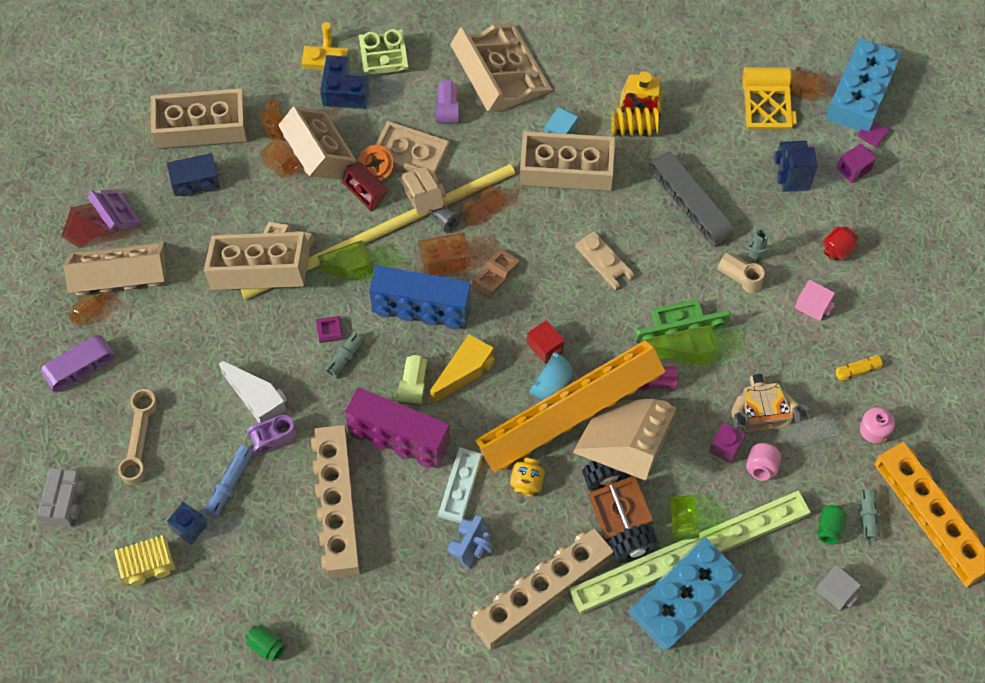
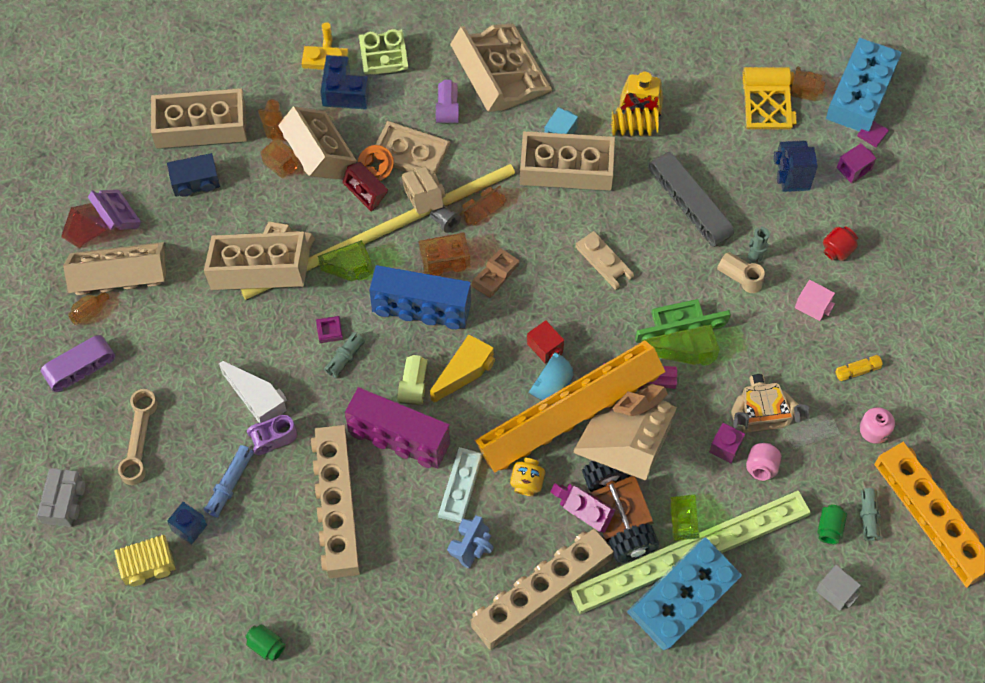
none -> hinge [550,483,615,533]
none -> medium nougat slope [613,383,668,416]

